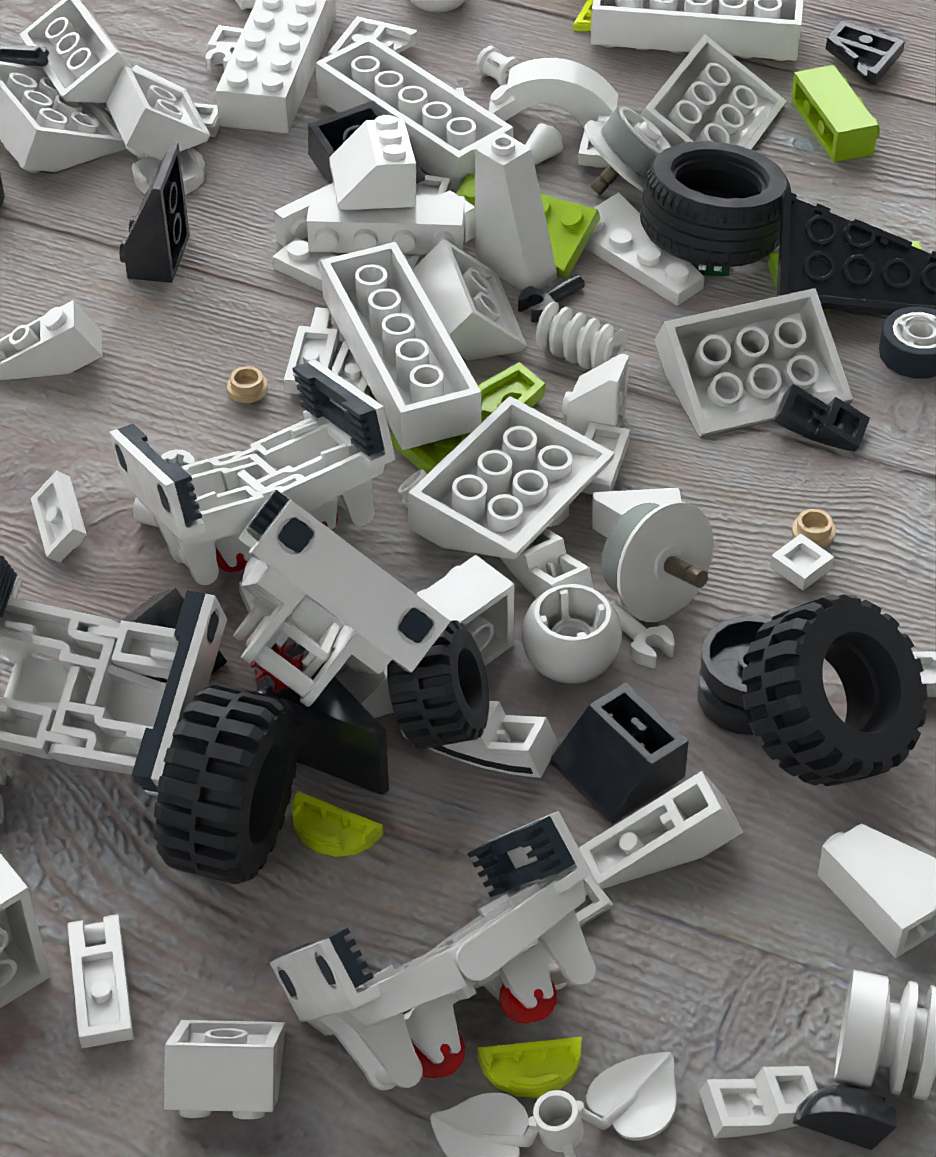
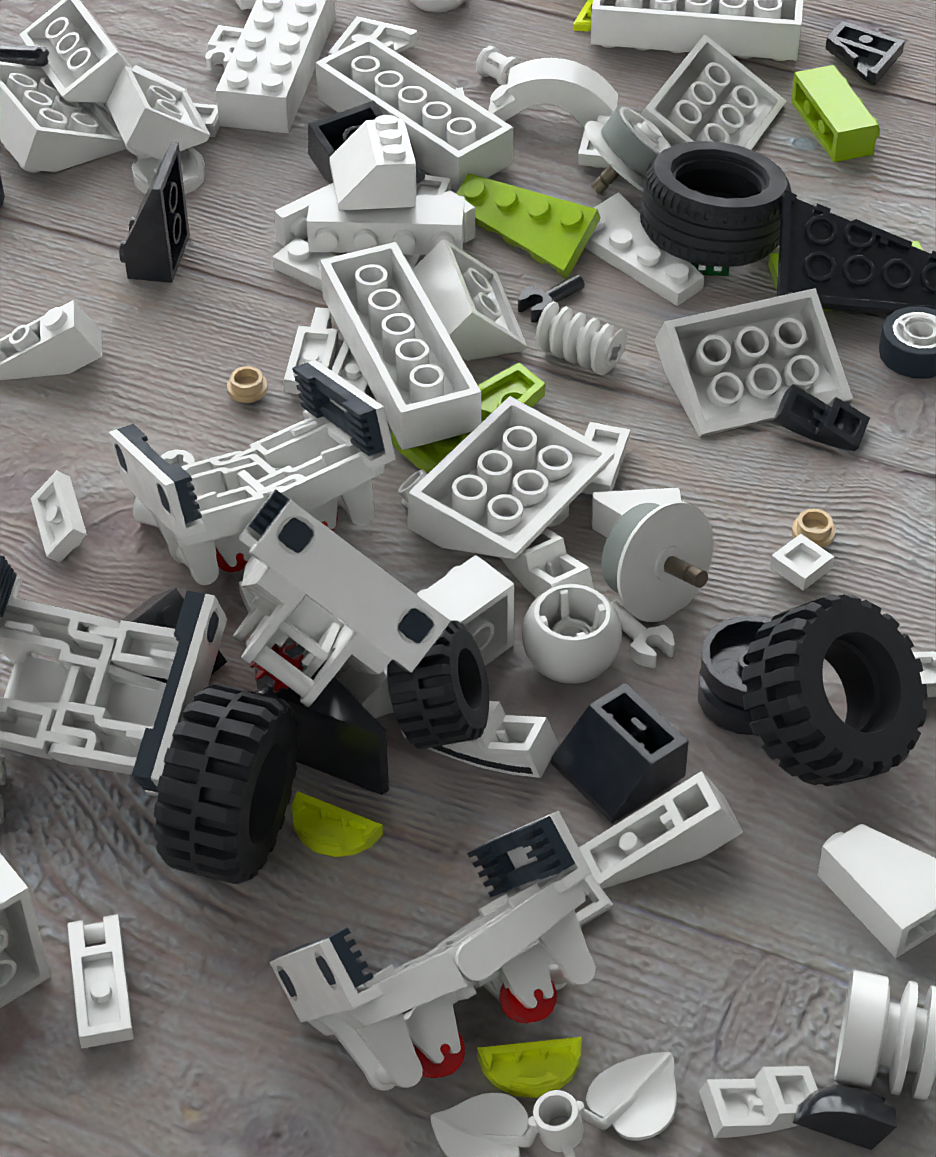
white slope [164,1020,285,1119] -> none
white slope [475,132,557,291] -> none
white cone [525,124,563,165] -> none
white slope [561,354,629,436] -> none

